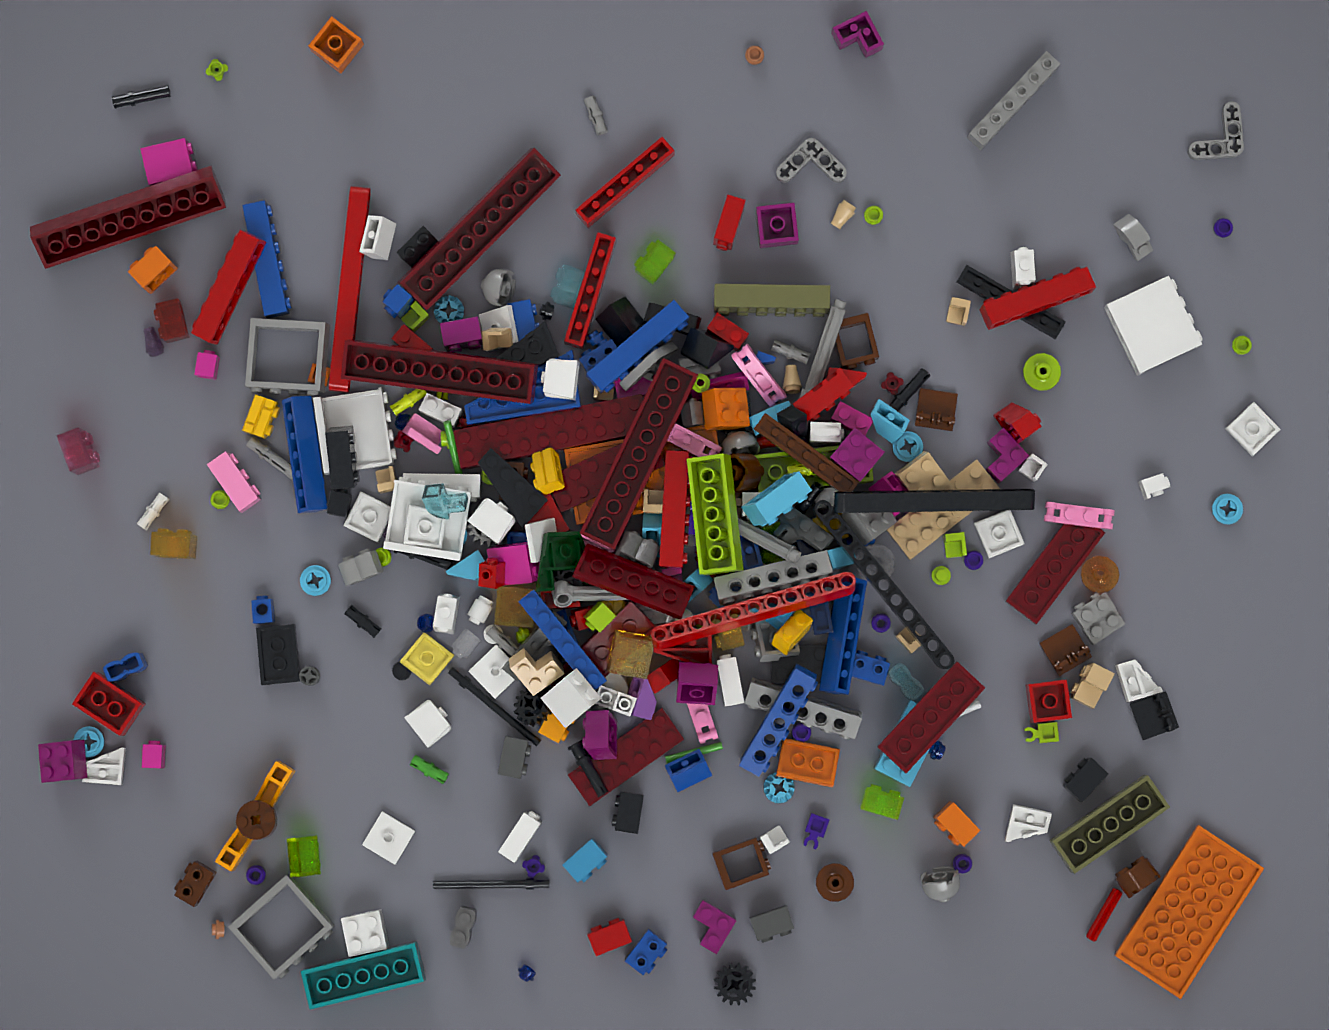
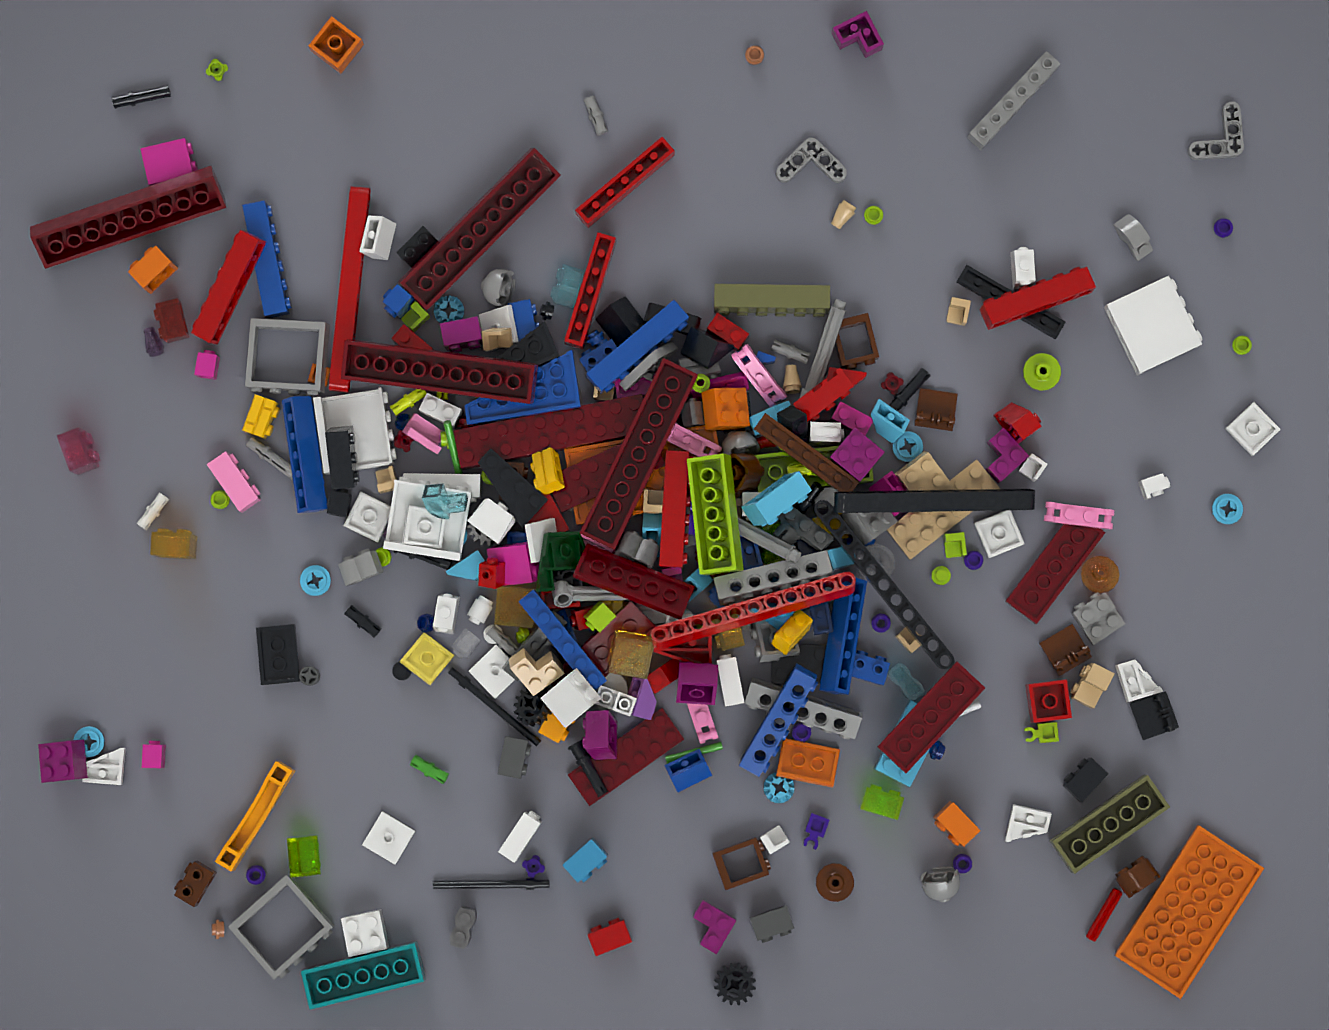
red brick [72,672,146,736] -> none
blue brick [103,653,148,682] -> none
reddish brown brick [236,800,277,840] -> none
blue brick [251,596,275,624] -> none
white torso [404,700,452,748] -> none
clear blue plate [518,964,536,982] -> none
white torso [541,359,580,401] -> none
black brick [612,791,644,834] -> none
blue brick [625,929,668,975] -> none
clear neon green brick [634,240,676,285] -> none
red brick [713,194,746,251] -> none
magenta brick [756,203,799,248] -> none

